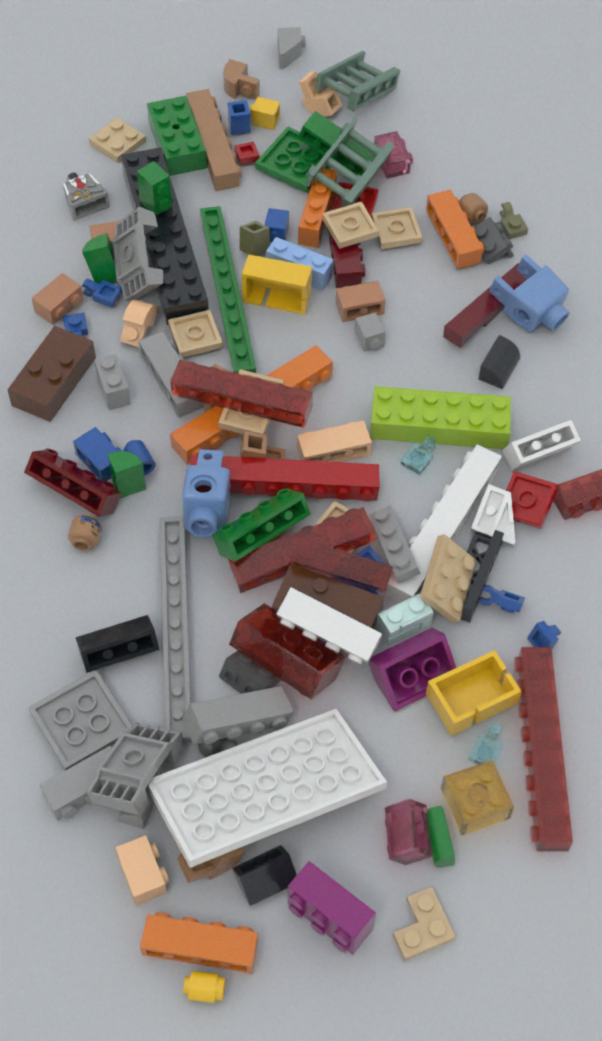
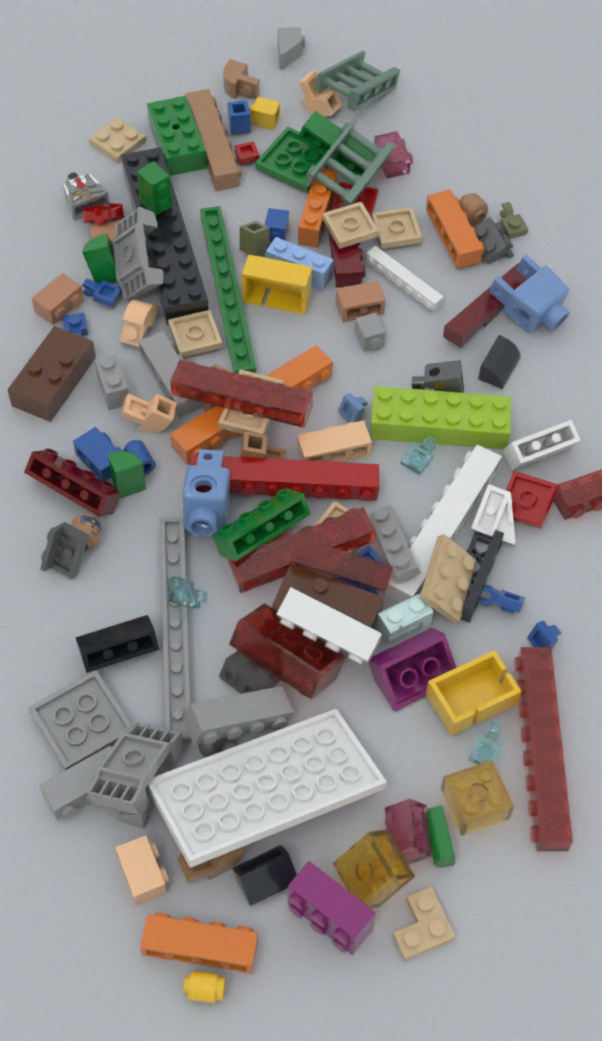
none -> dark grey bracket [40,522,89,579]
none -> red plate [82,203,125,225]
none -> light nougat brick [120,394,177,432]
none -> clear light blue plate [168,576,208,608]
none -> clear yellow brick [333,830,416,909]
none -> medium blue tile [338,393,368,423]
none -> white piece [366,246,444,312]
none -> dark grey torso [412,360,464,393]

